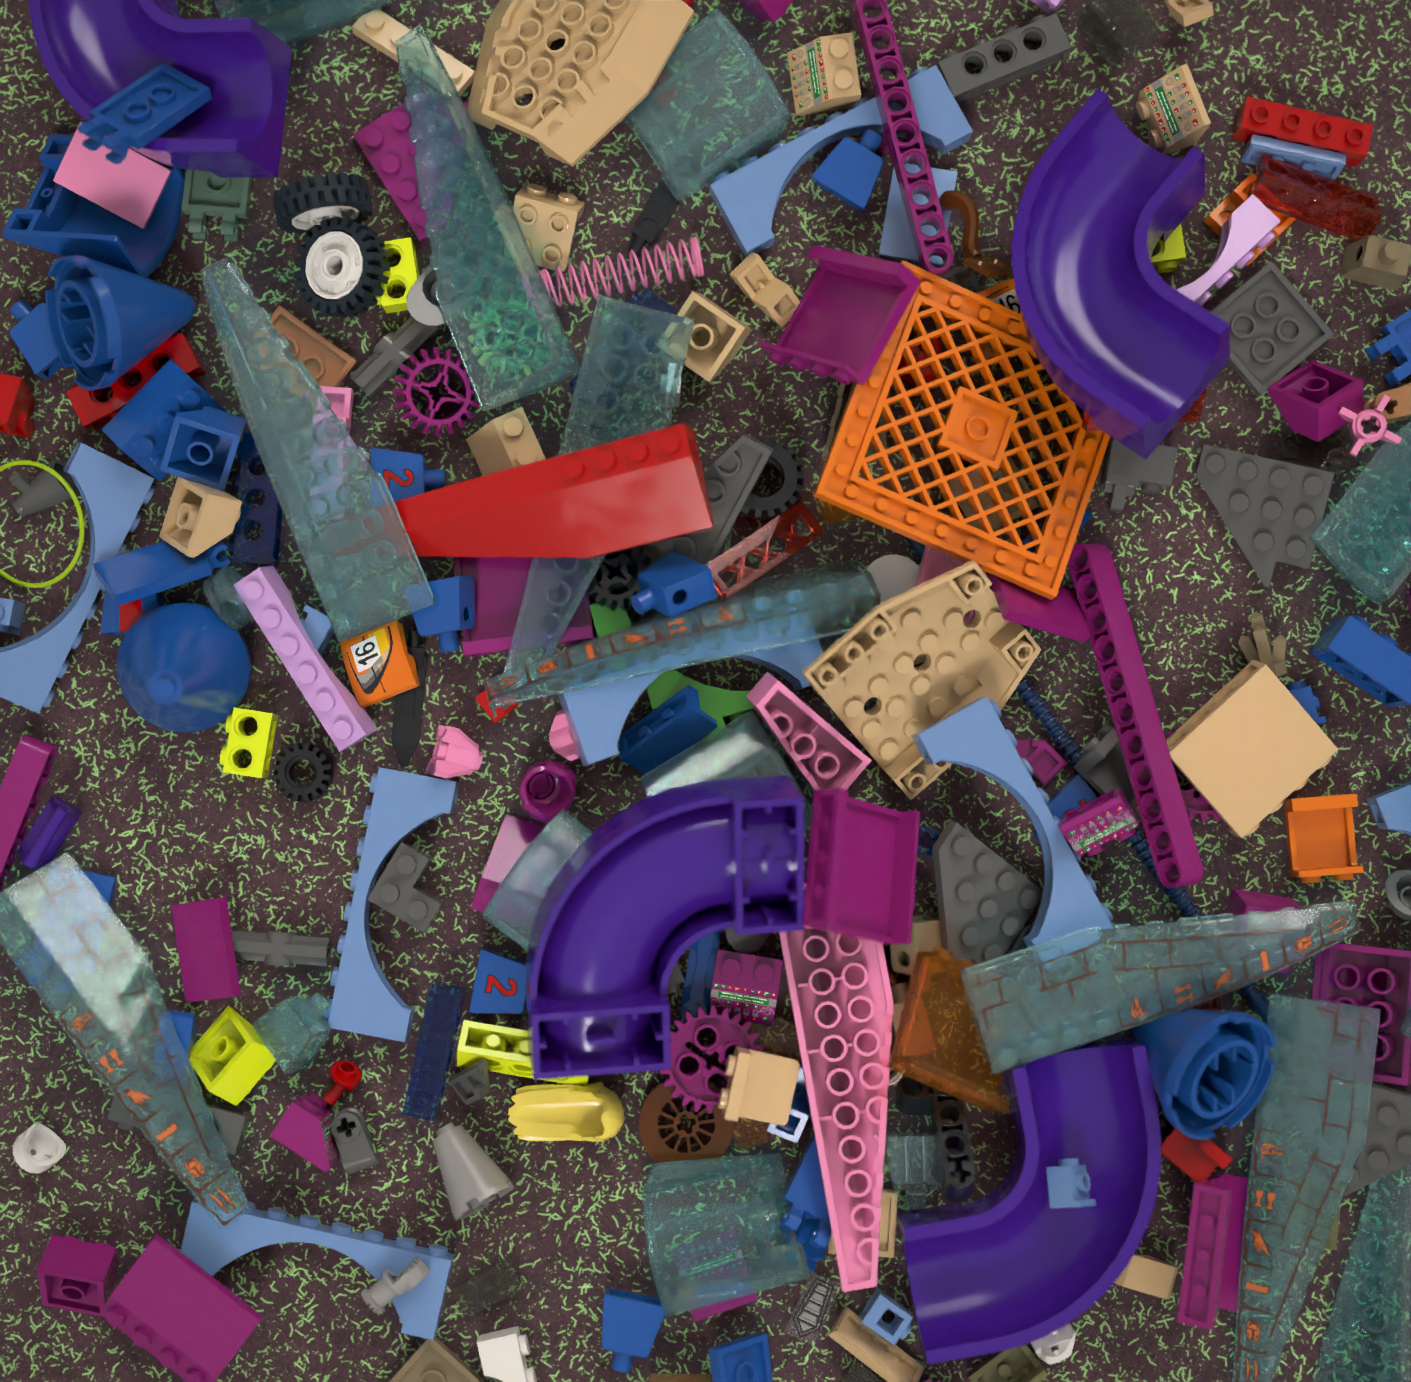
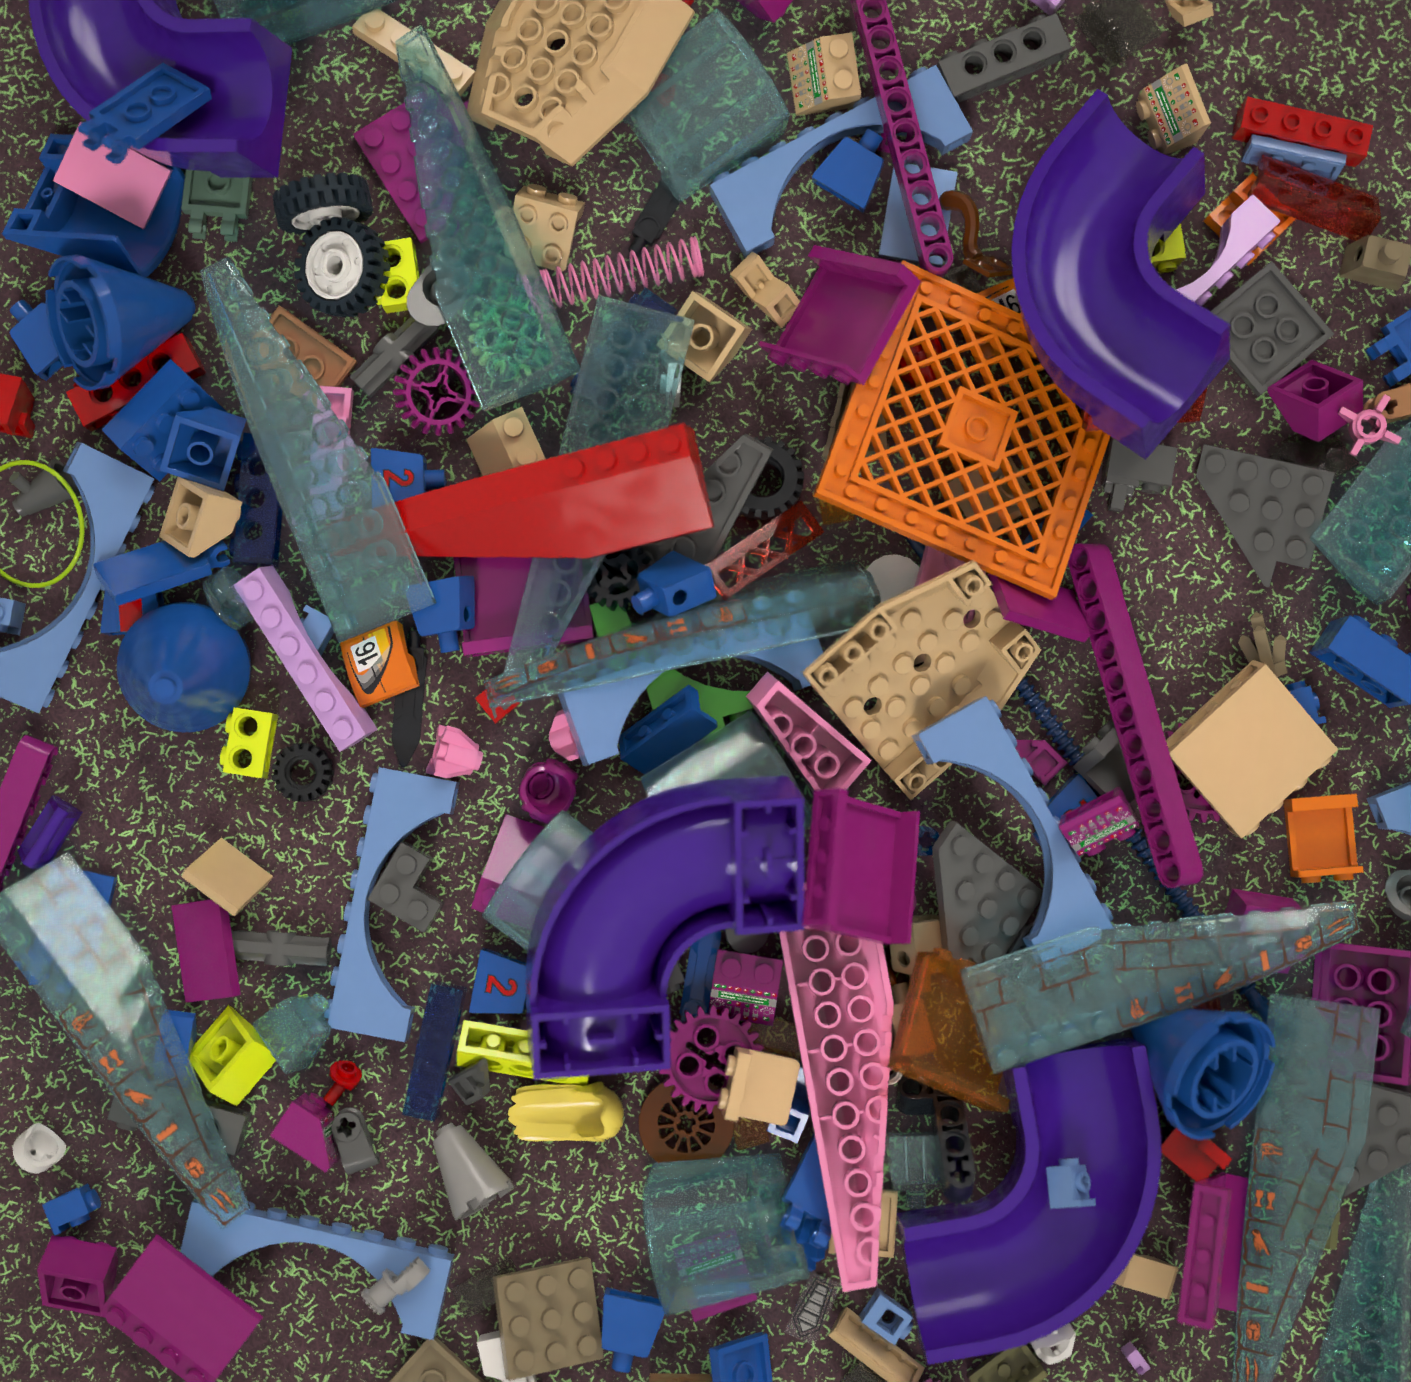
none -> blue brick [42,1183,101,1236]
none -> tan tile [181,837,273,916]
none -> dark tan plate [492,1257,604,1381]
none -> lavender tile [1121,1341,1151,1375]

